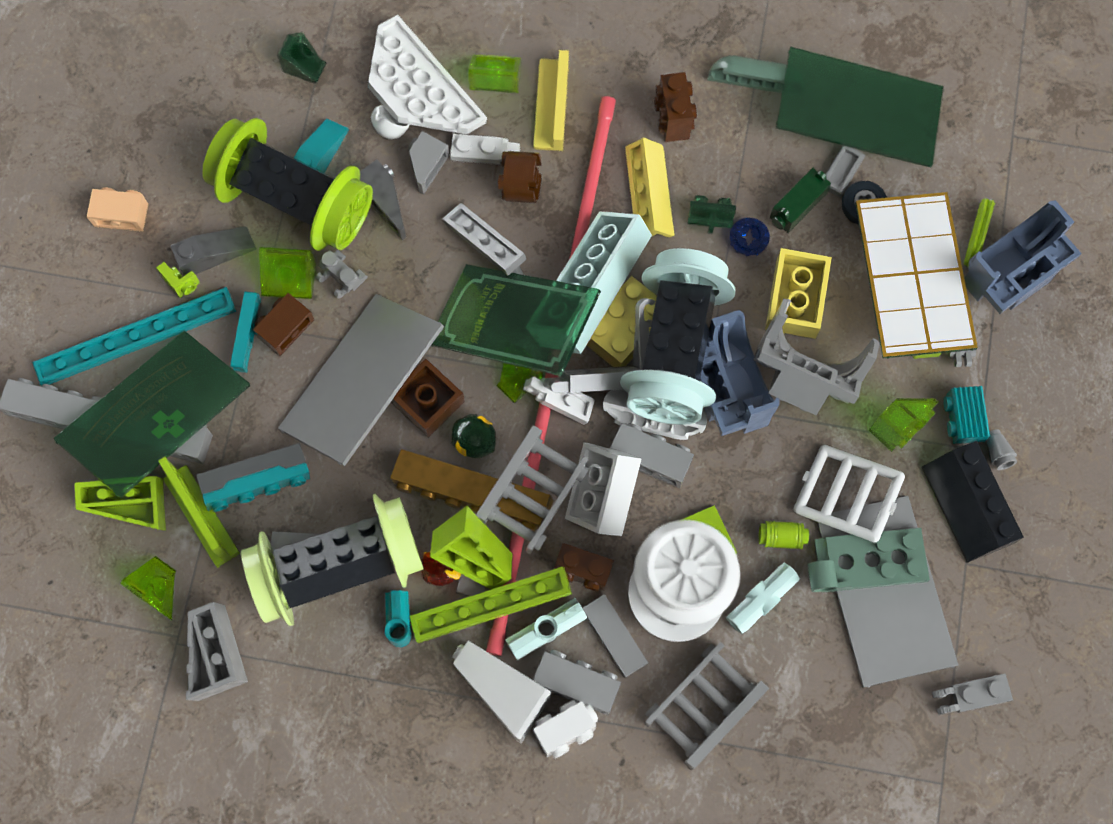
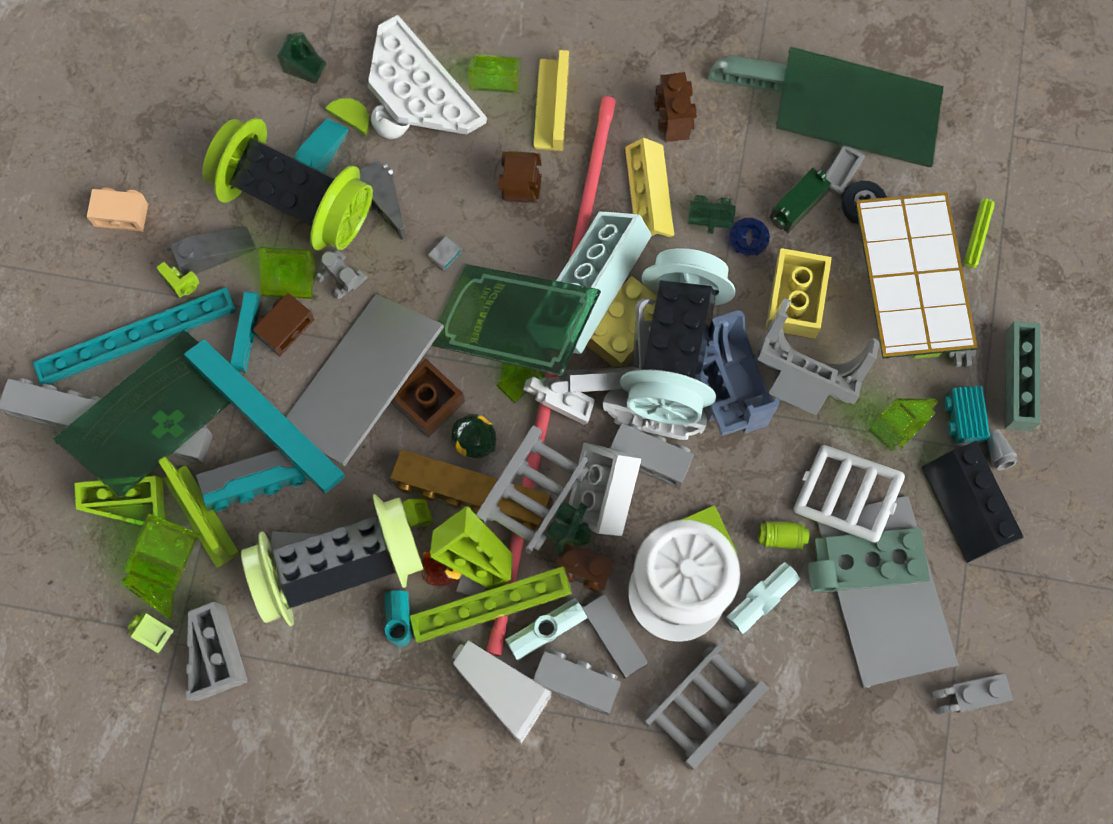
light grey slope [409,131,449,195] -> none
light grey piece [443,203,527,285] -> none
white hinge [450,134,520,164] -> none
white brick [533,700,598,759] -> none
sand blue piece [964,200,1082,314] -> none
none -> clear neon green slope [124,513,200,592]
none -> lime bracket [127,612,174,654]
none -> teal tile [184,339,345,494]
none -> lime tile [325,98,370,136]
none -> lime tile [402,498,434,527]
none -> flat silver piece [428,236,462,270]
none -> clear green hips [546,501,593,554]
none -> sand green brick [1005,321,1040,432]

